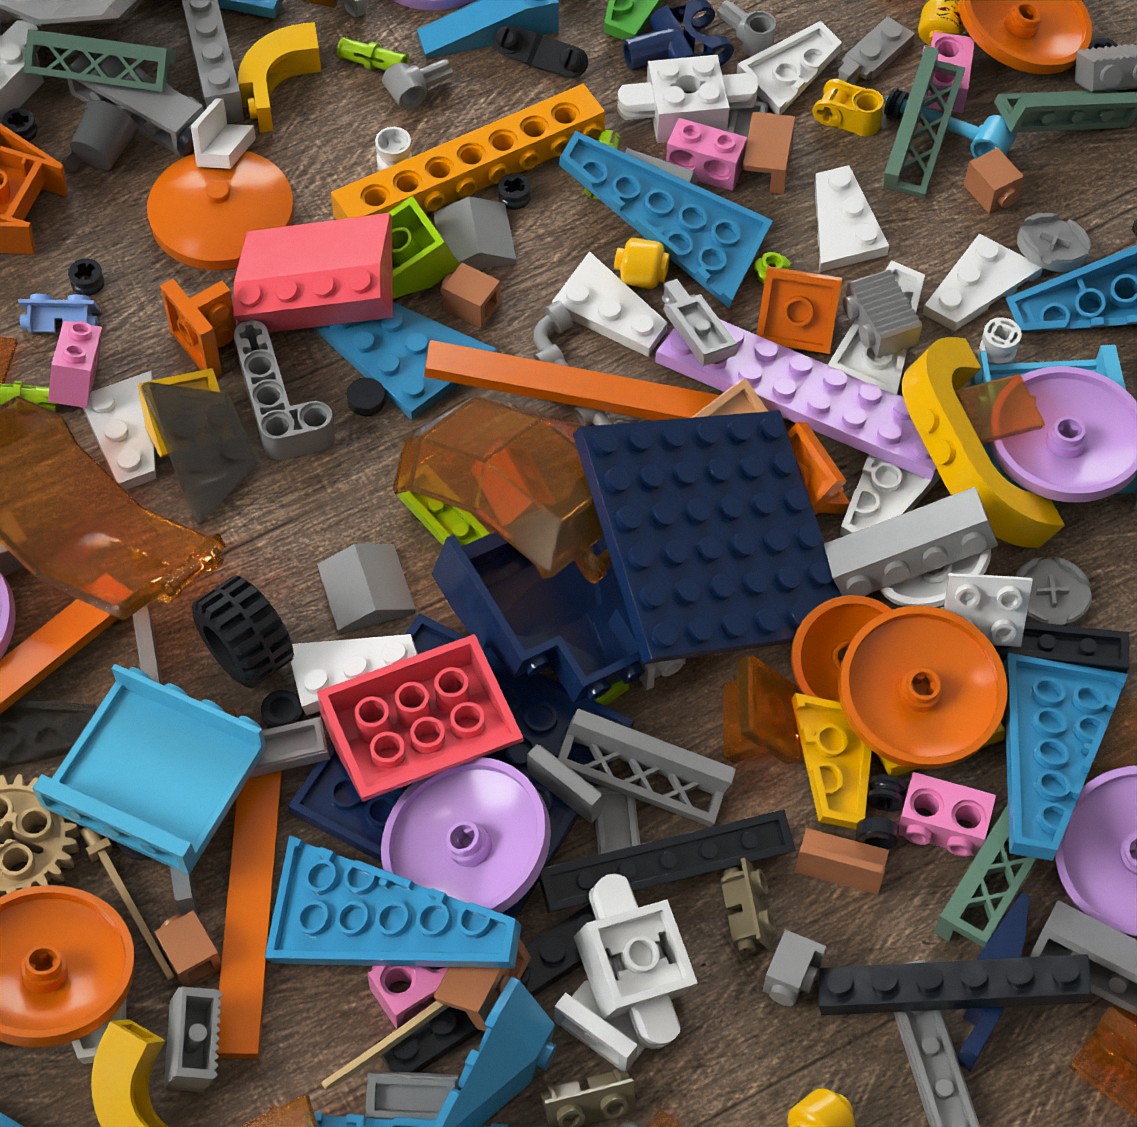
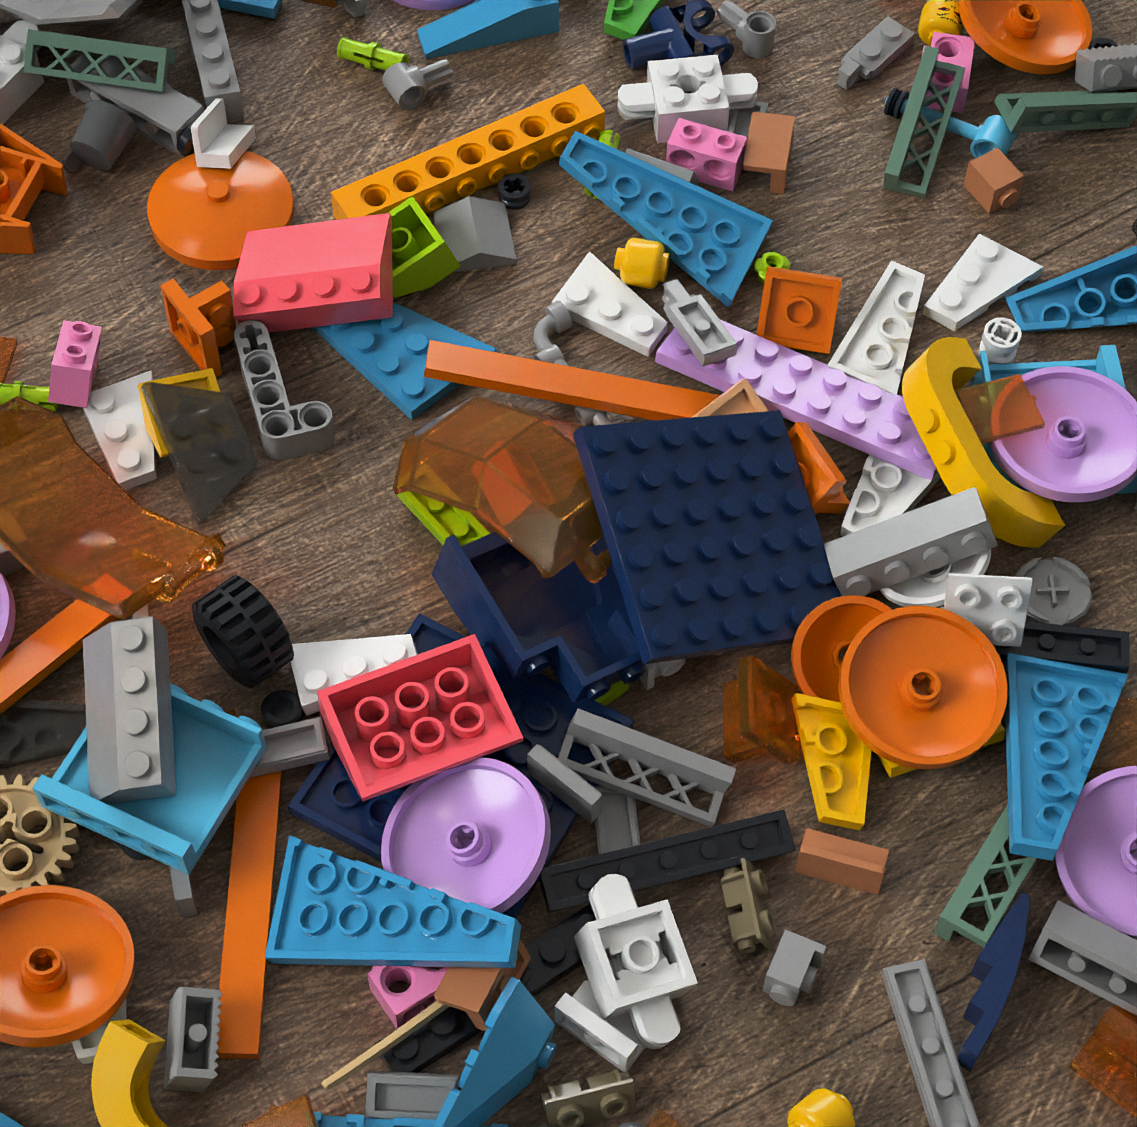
black bush [2,108,37,142] -> none
light blue hinge [18,294,101,333] -> none
black bush [68,258,104,296] -> none
tan sword [80,827,174,980] -> none
nougat brick [154,910,221,987] -> none
yellow arch [238,22,321,133] -> none
light grey slope [317,544,416,634] -> none
black tile [346,377,385,416] -> none
white wheel [375,127,412,171] -> none
nougat brick [440,263,501,329] -> none
black piece [494,25,589,78] -> none
white wing [737,21,842,115] -> none
yellow piece [812,79,884,137] -> none
white wing [814,165,889,272] -> none
black plate [819,954,1092,1016] -> none
light grey brick [843,270,922,358] -> none
black tile [856,818,899,850] -> none
black bush [867,775,907,812] -> none
bright pink brick [898,772,996,857] -> none
light grey tile [1017,213,1091,272] -> none
none -> light grey slope [83,616,176,804]

